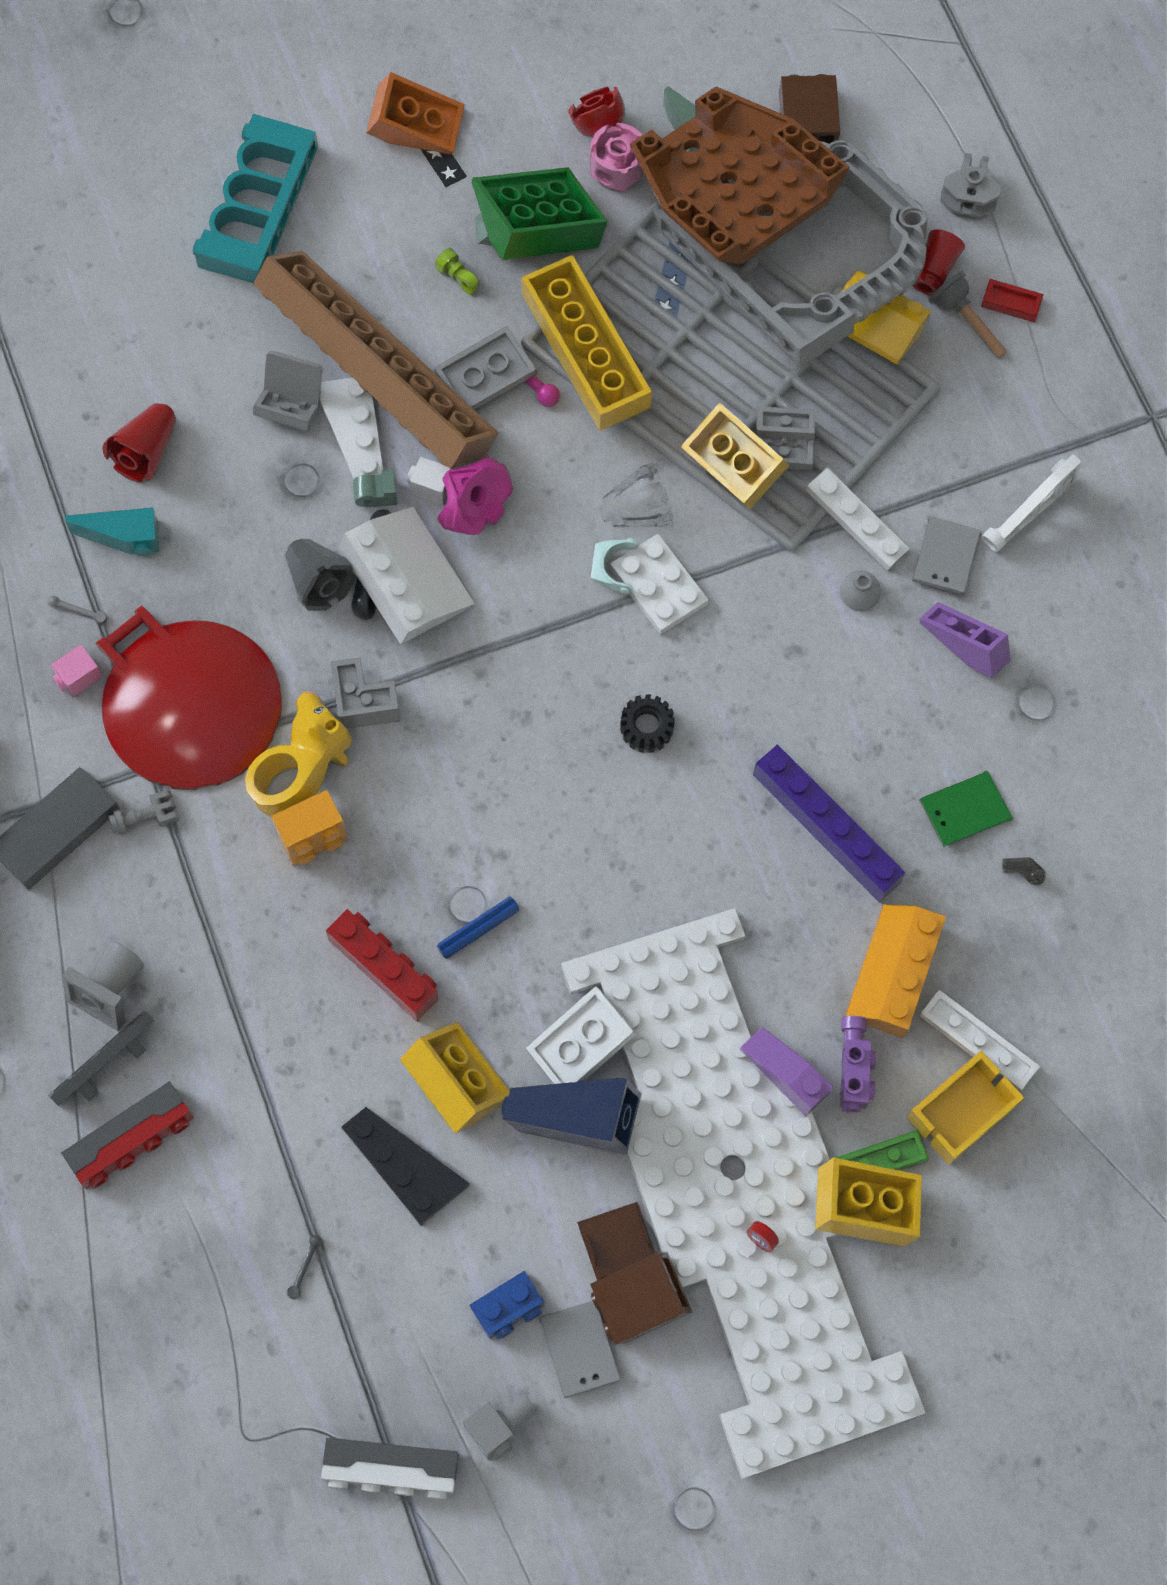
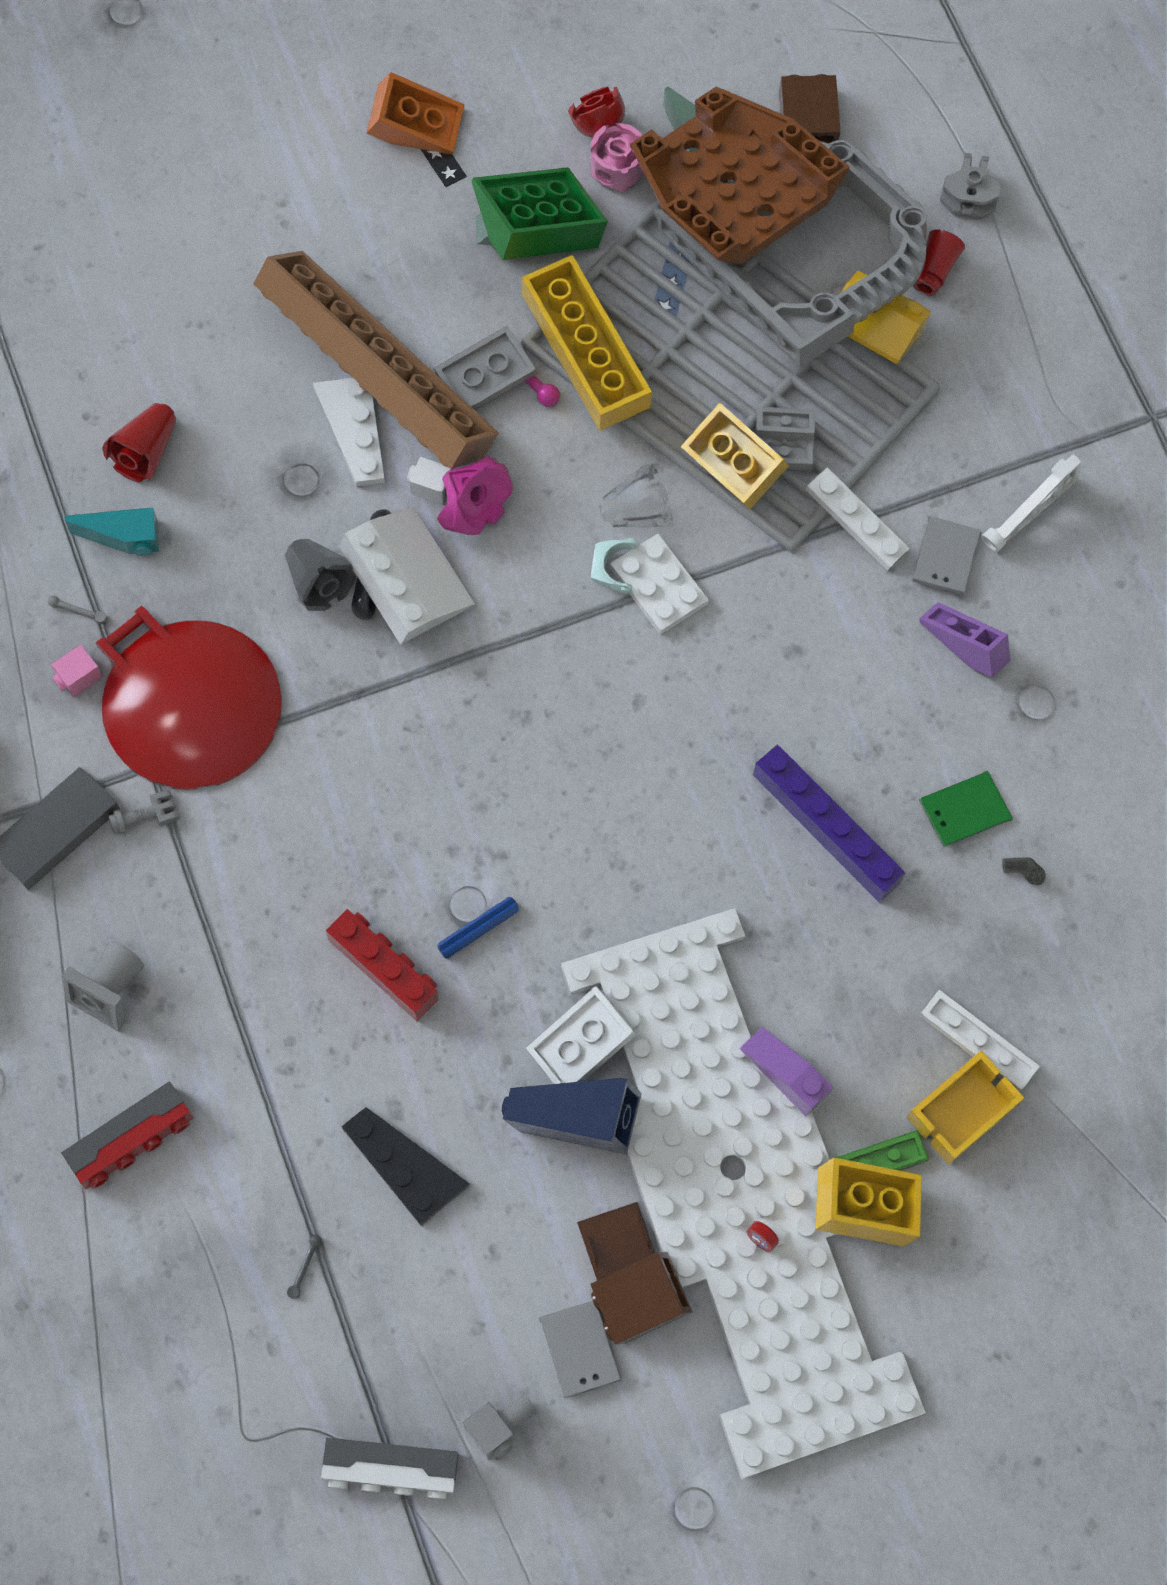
dark grey hinge [48,1011,155,1106] -> none
teal fence [193,114,318,283] -> none
yellow animal [245,691,352,818] -> none
light grey bracket [253,351,323,431] -> none
light orange brick [271,790,348,866] -> none
light grey panel [331,657,400,729] -> none
sand green leg [353,469,397,507] -> none
yellow slope [400,1022,510,1134] -> none
lime piece [435,248,479,295] -> none
blue bracket [469,1271,545,1340] -> none
black tyre [620,694,675,753] -> none
light grey brick [840,571,881,611] -> none
medium lavender brick [840,1016,876,1113] -> none
light orange slope [845,904,946,1039] -> none
piece [928,271,1006,358] -> none
red tile [981,279,1044,323] -> none

